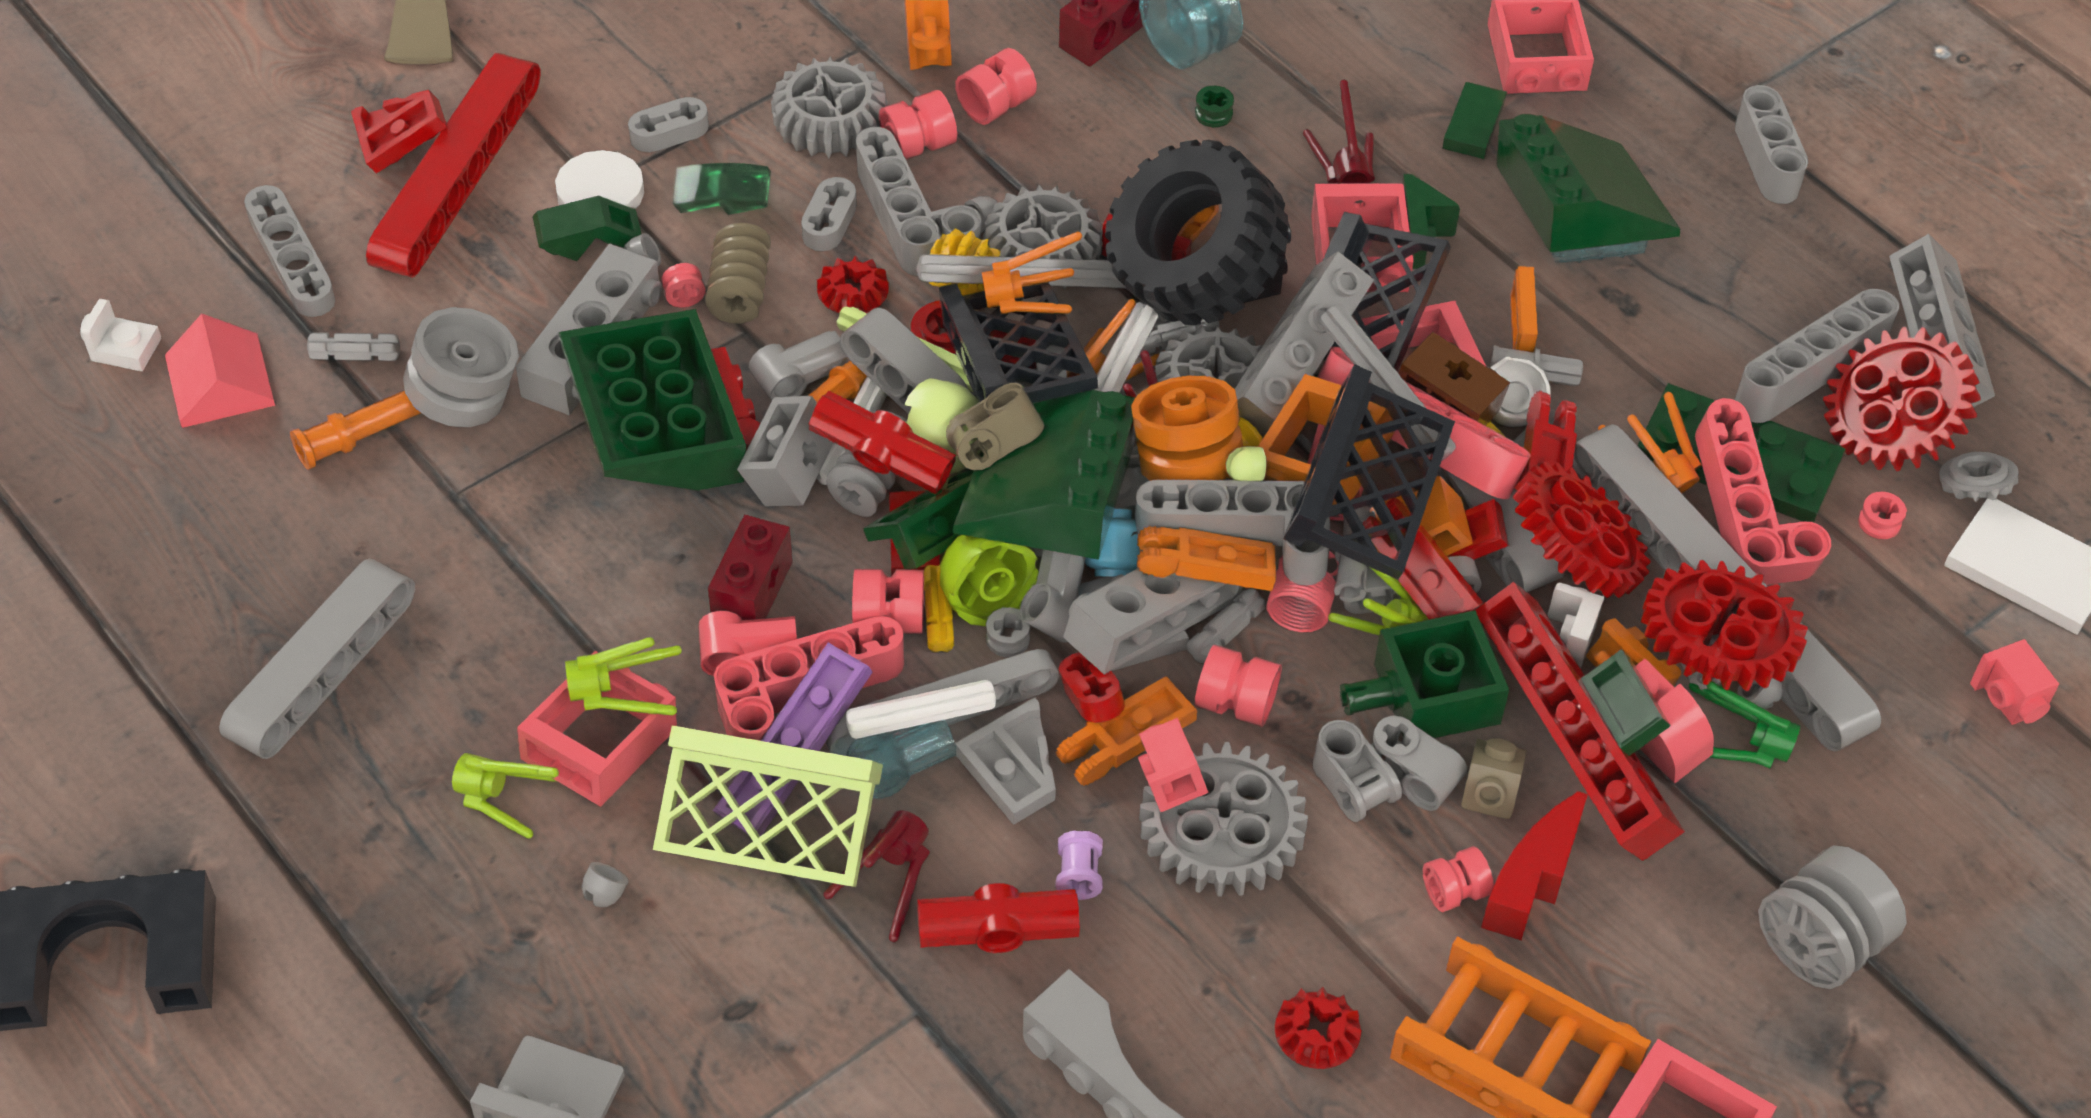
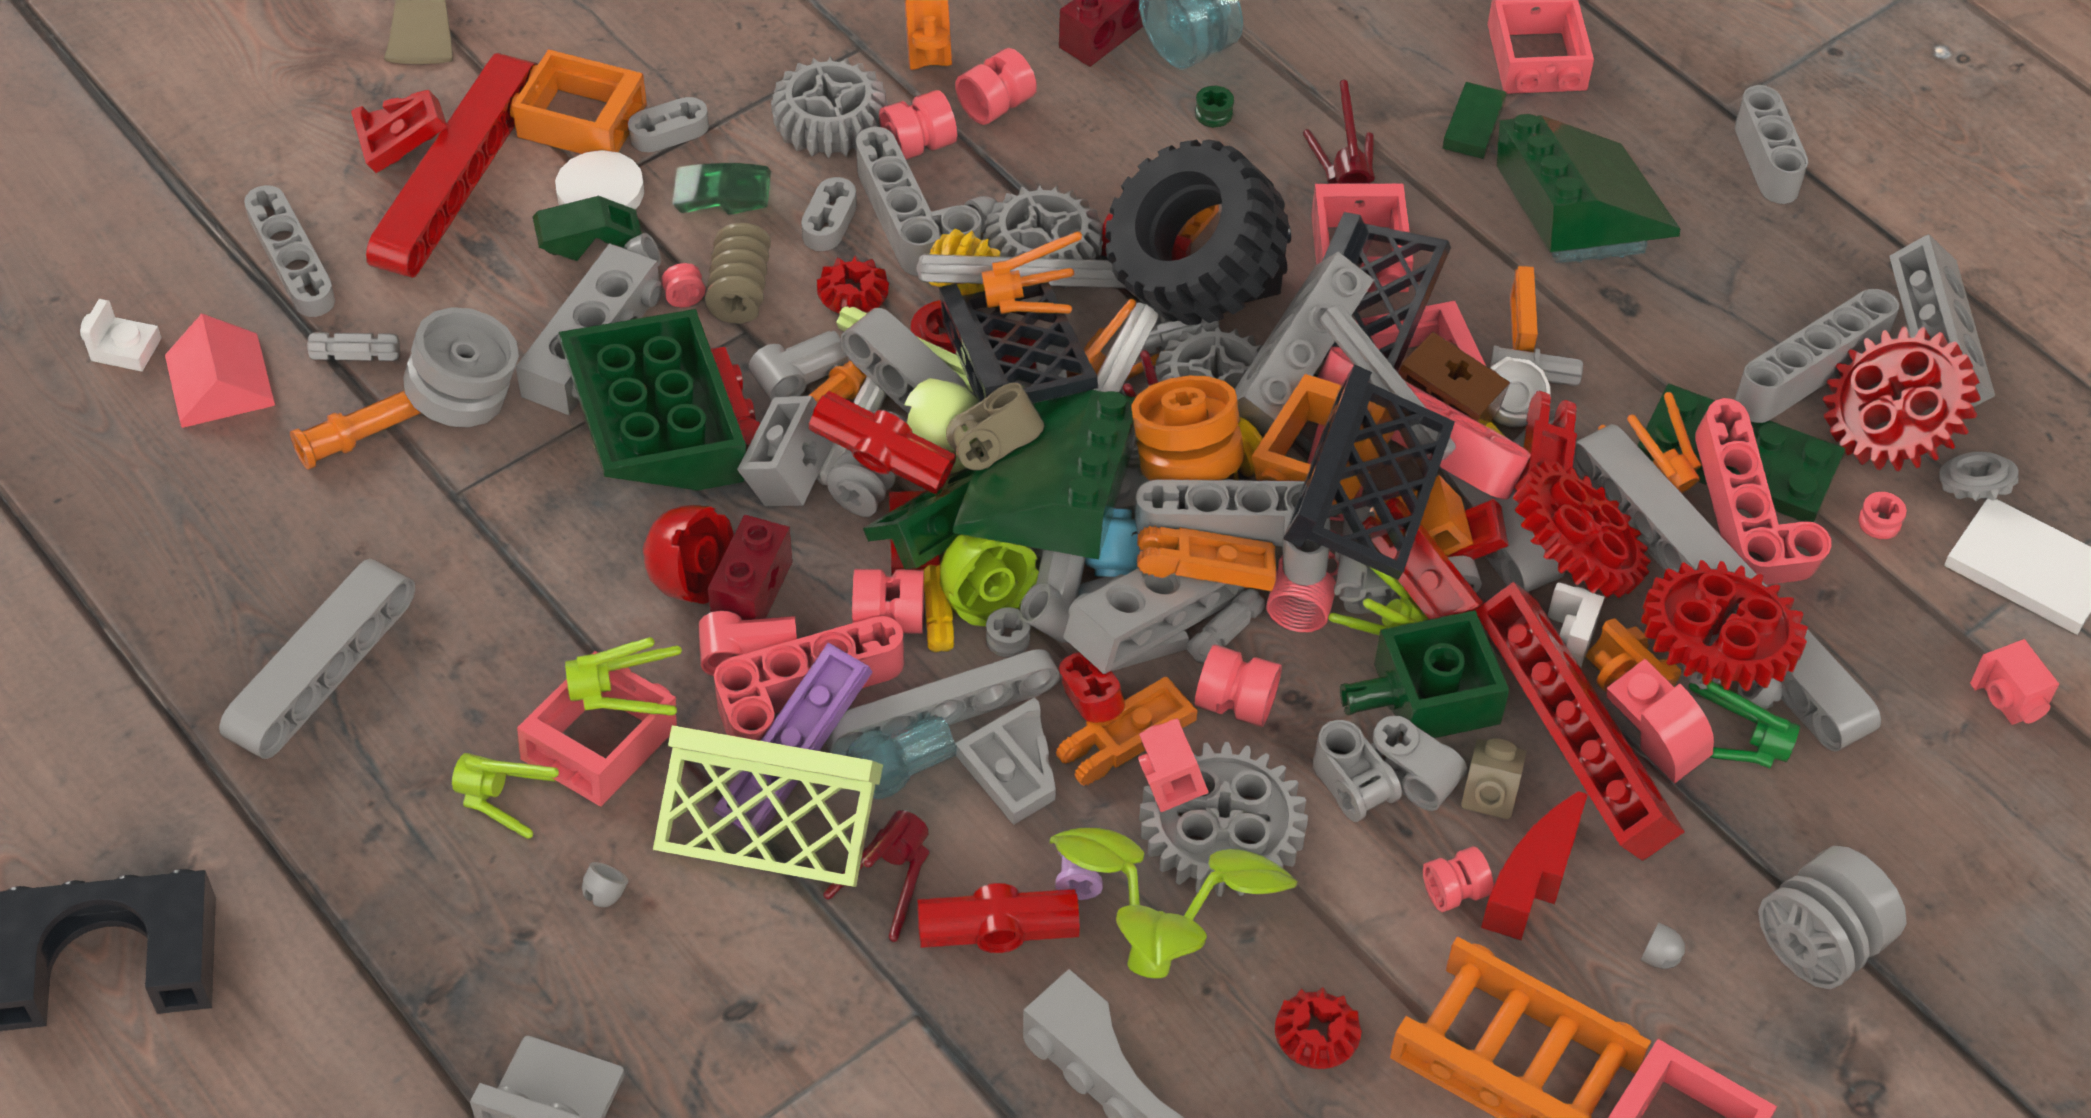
white axle [846,680,996,739] -> none
yellowish green hinge [1226,446,1266,481] -> none
dark green slope [1402,174,1460,269] -> none
tile [1581,649,1671,756] -> none
none -> orange window [510,49,647,154]
none -> red cylinder [643,505,734,604]
none -> lime plant [1049,828,1298,979]
none -> light grey hinge [1641,922,1685,969]

